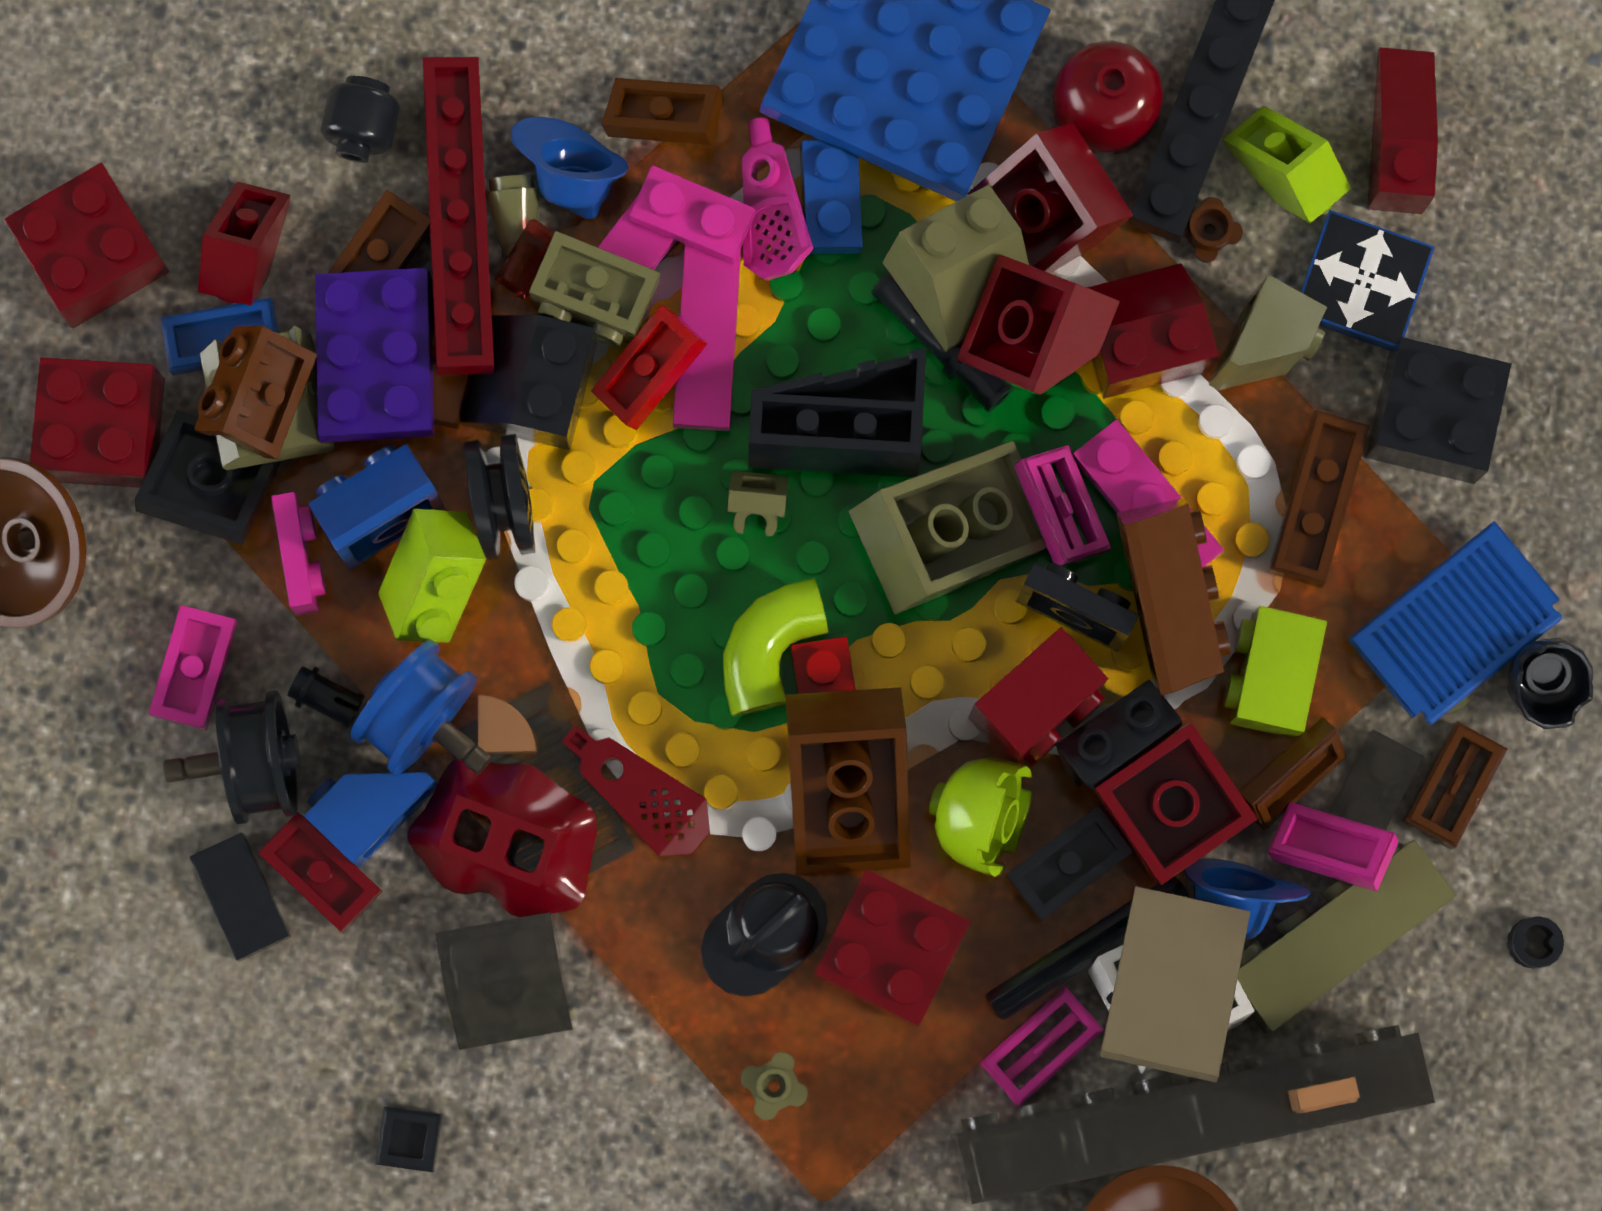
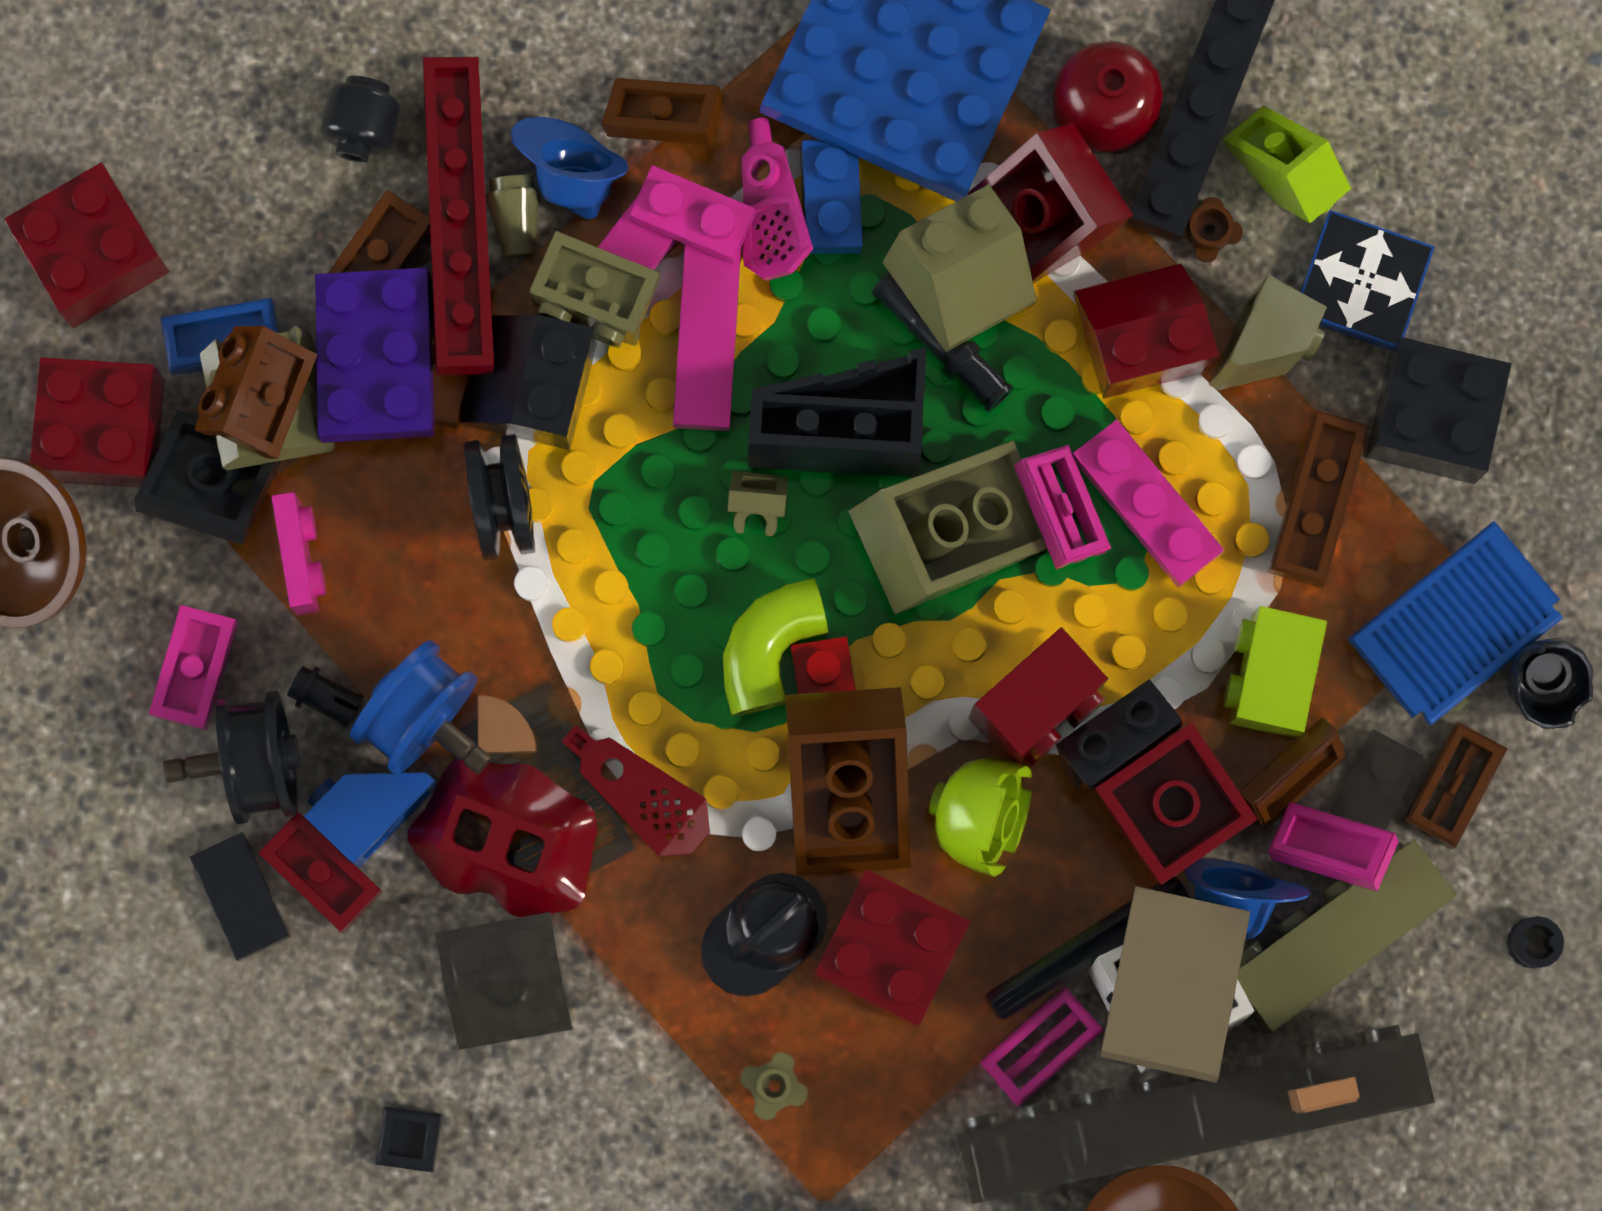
dark red slope [198,181,291,306] -> none
blue slope [308,444,447,570] -> none
lime brick [378,509,486,643] -> none
clear red piece [494,218,555,299] -> none
red plate [591,304,708,430] -> none
dark red slope [956,254,1120,395] -> none
black plate [1005,805,1134,922] -> none
black plate [1016,562,1139,652] -> none
reddish brown slope [1116,498,1231,695] -> none
dark red slope [1367,47,1438,214] -> none

